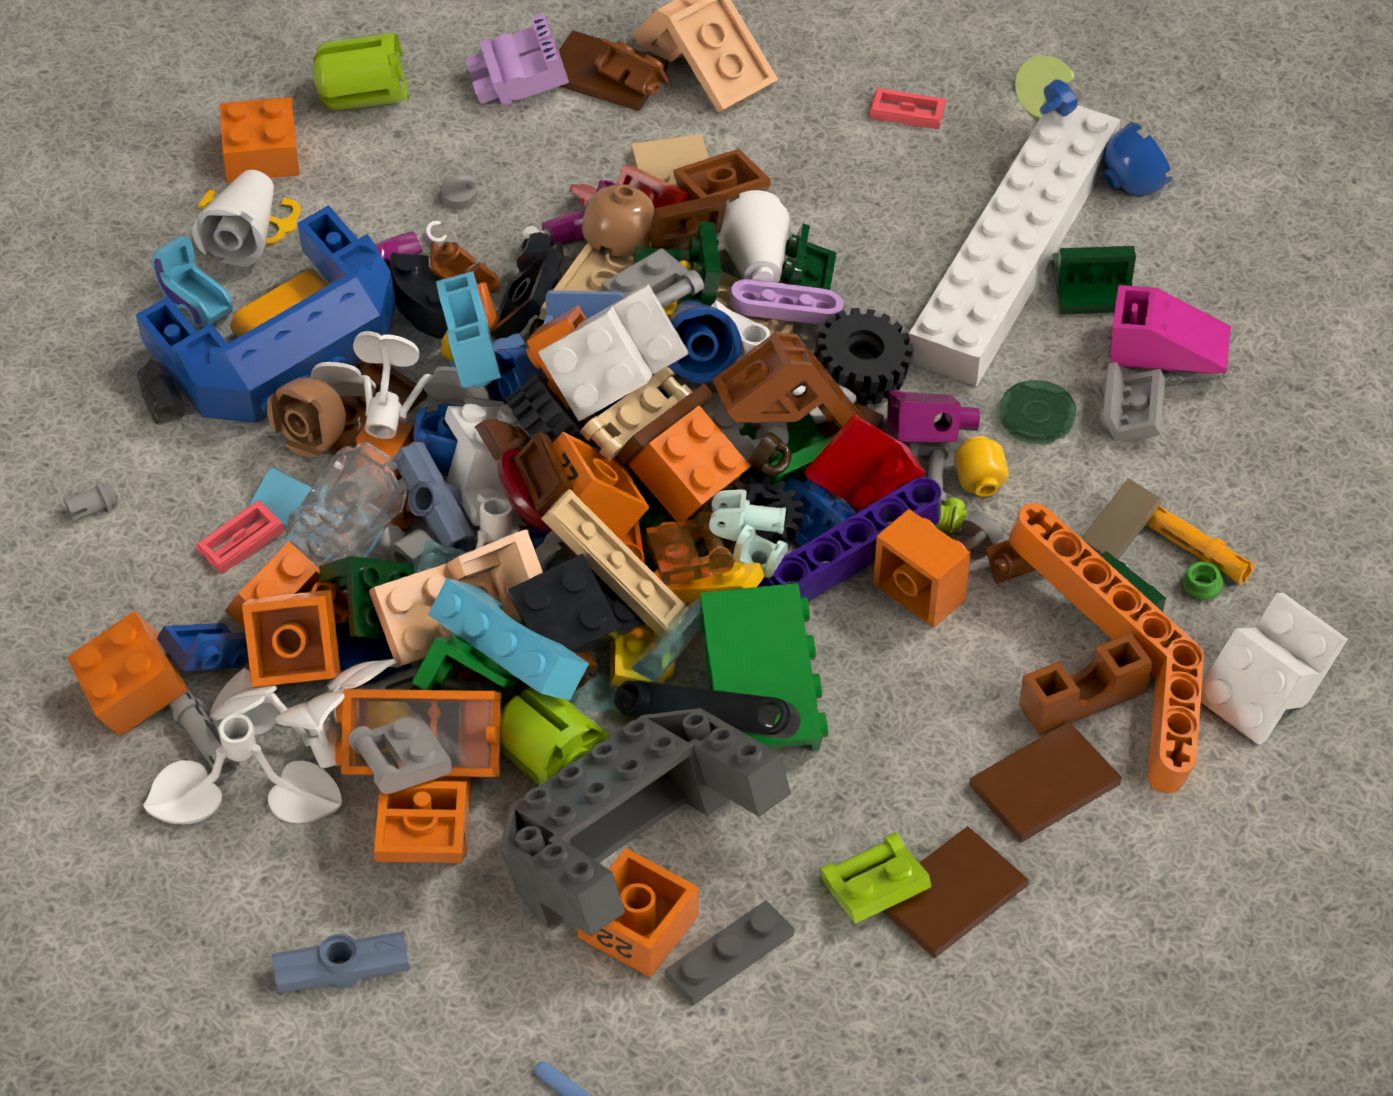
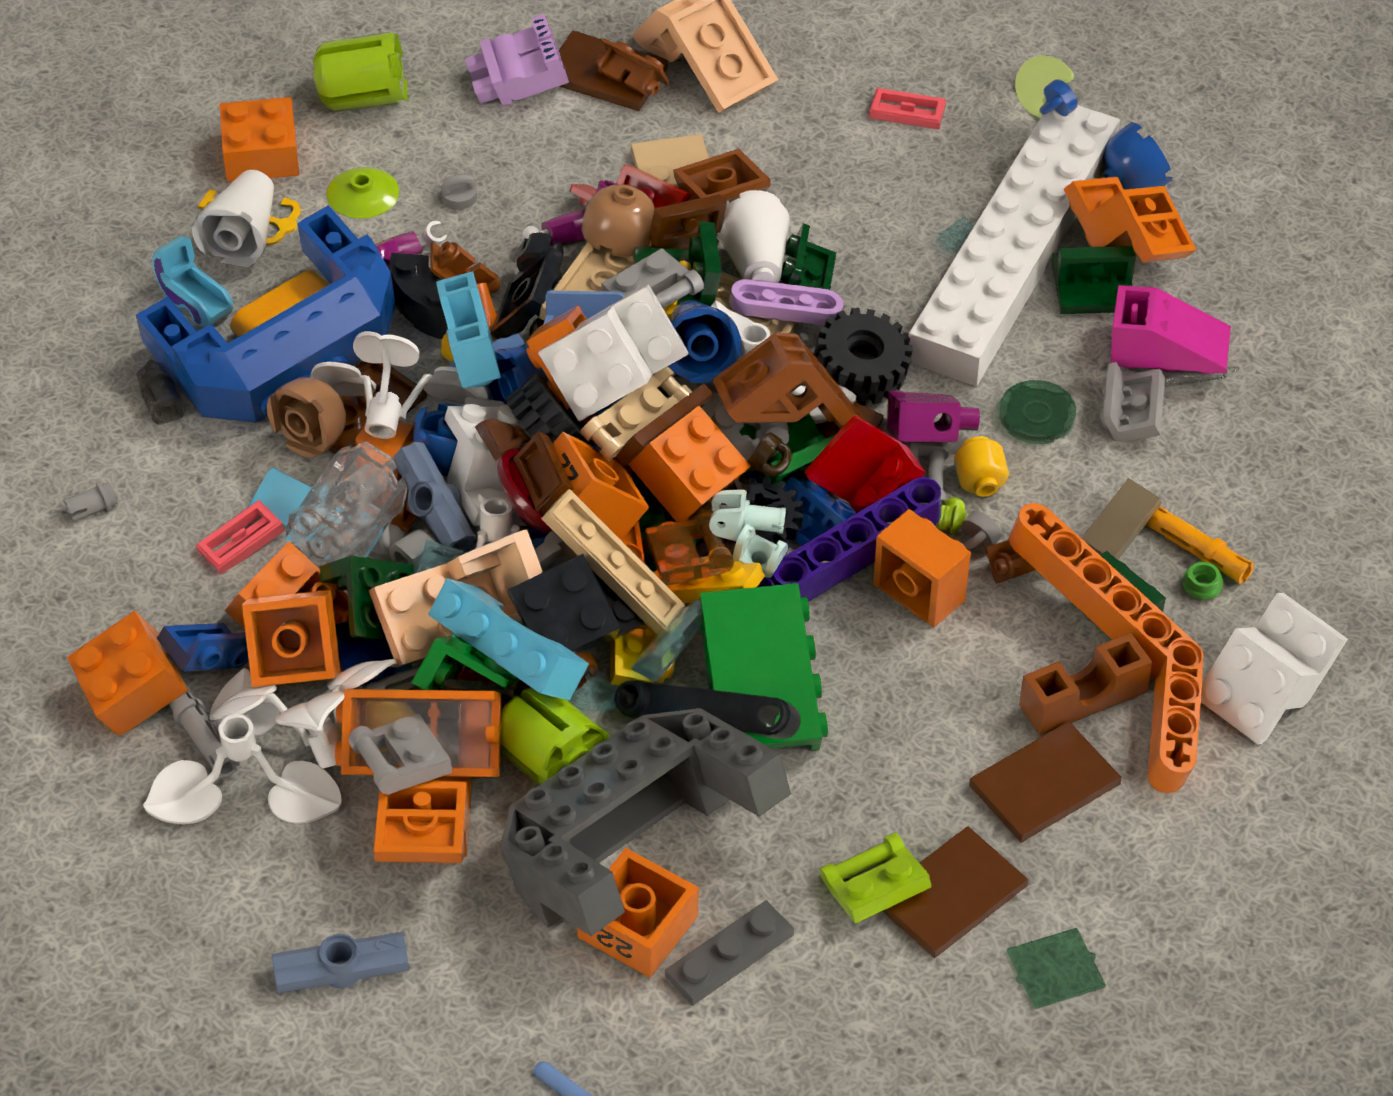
none -> lime dish [326,167,399,219]
none -> clear light blue tile [939,216,974,254]
none -> clear green piece [1006,928,1106,1009]
none -> orange bracket [1063,177,1197,263]

